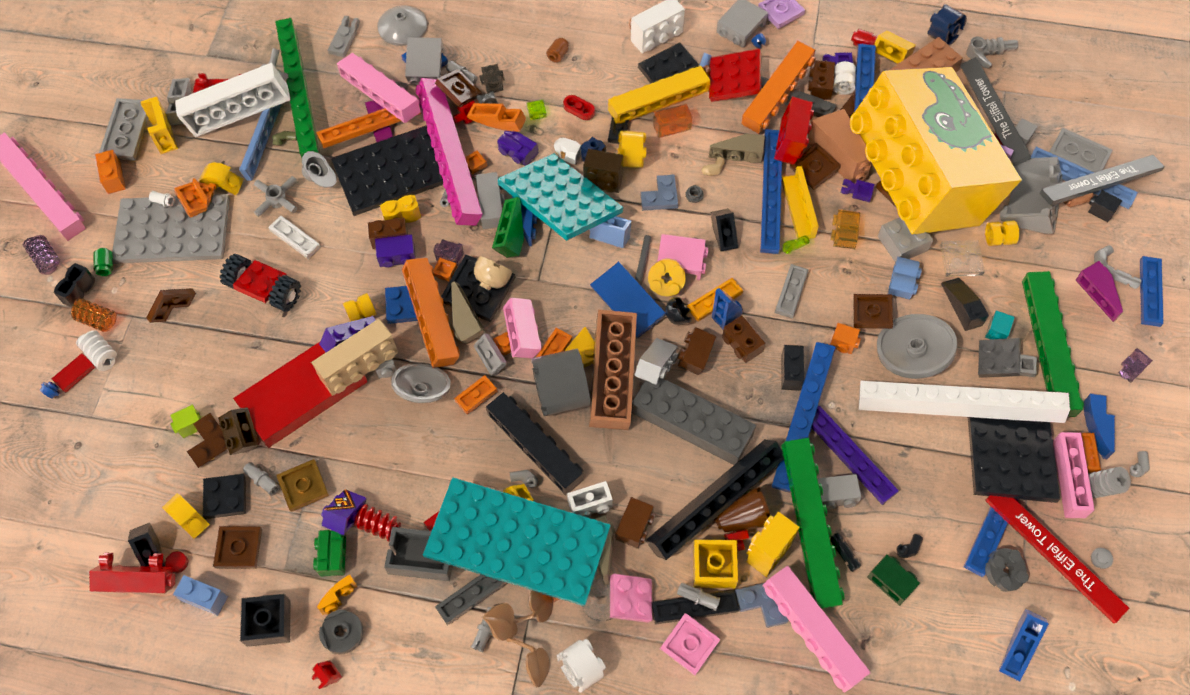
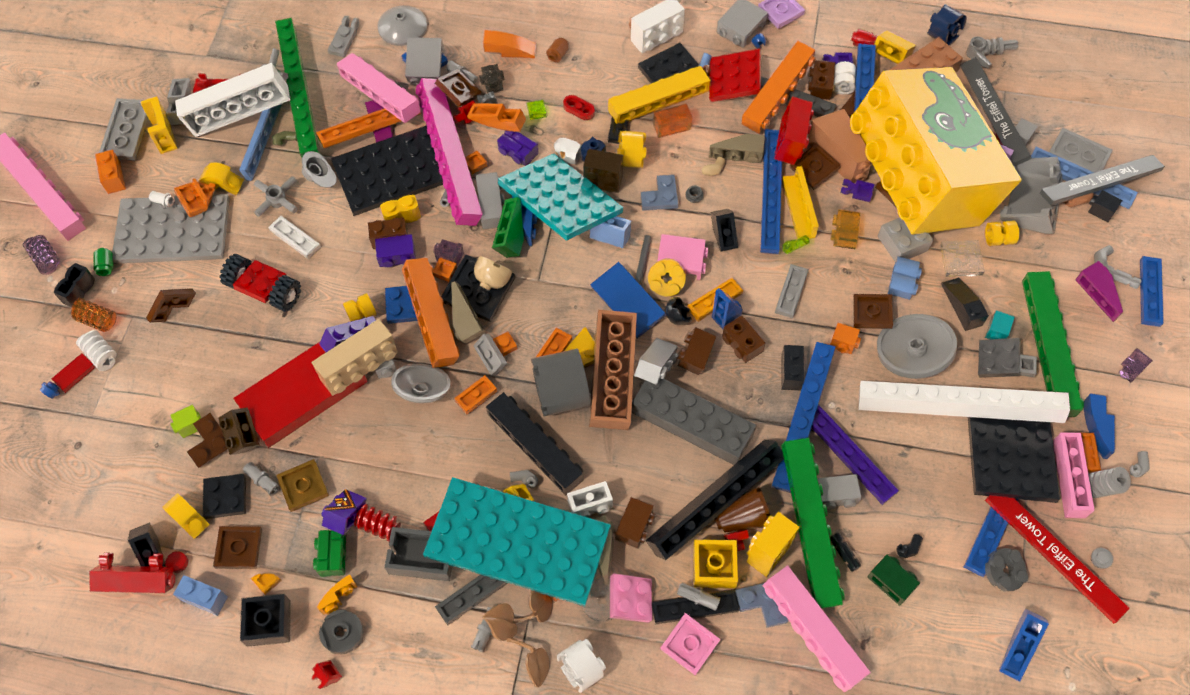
bright pink brick [503,298,541,358] -> none
none -> light orange tile [251,573,282,595]
none -> orange slope [483,30,536,58]

